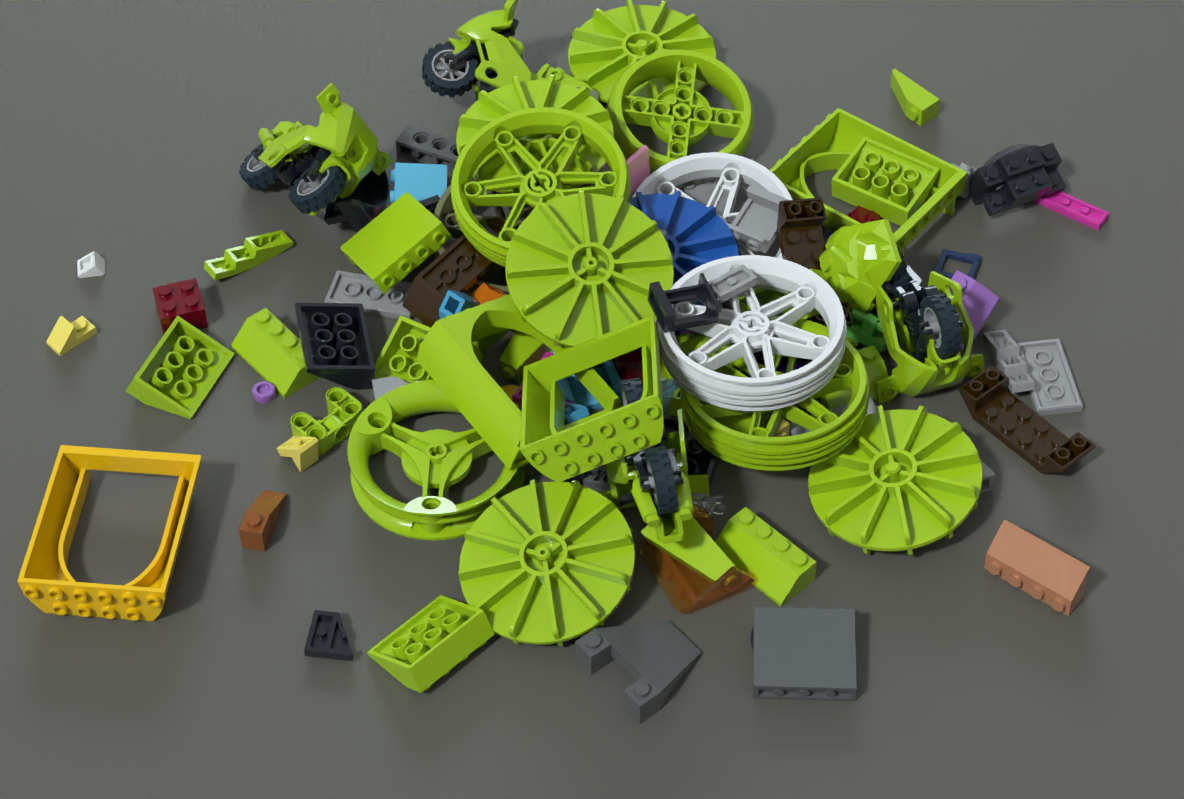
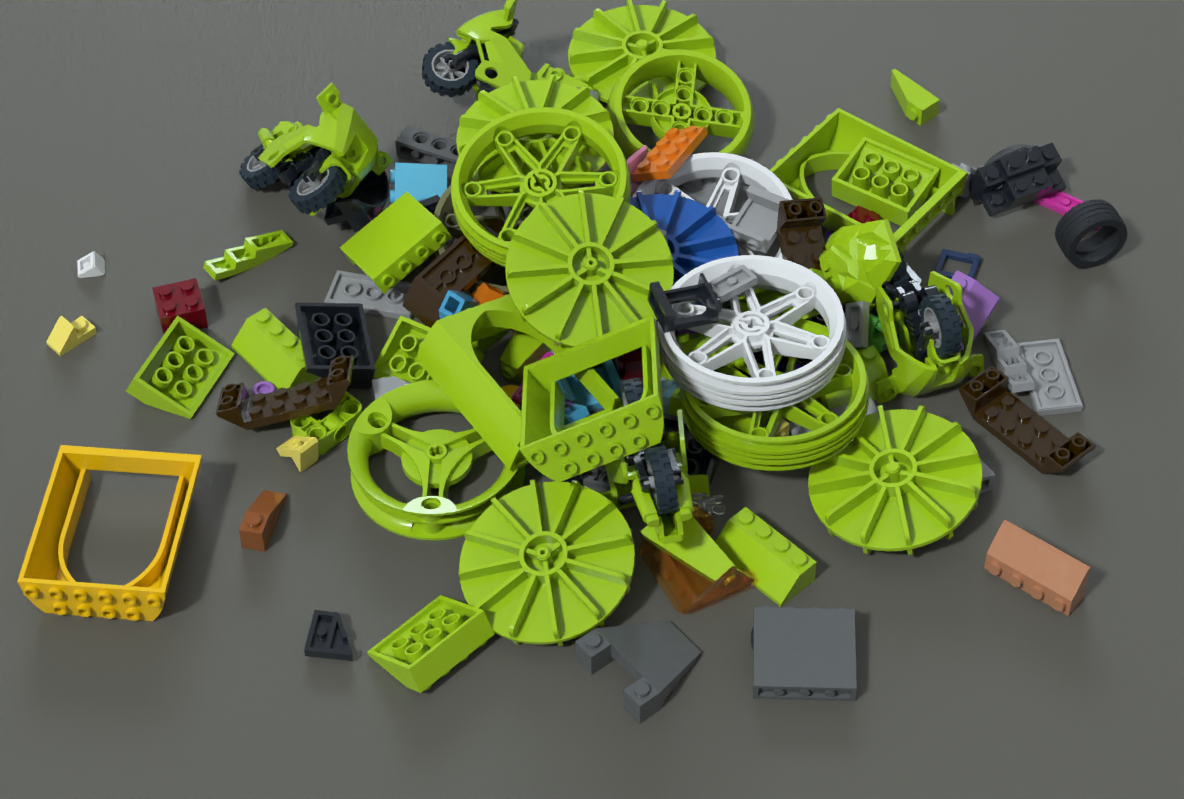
none -> dark brown slope [216,355,354,430]
none -> orange plate [631,126,708,182]
none -> light grey plate [845,301,869,349]
none -> black tyre [1055,199,1128,268]

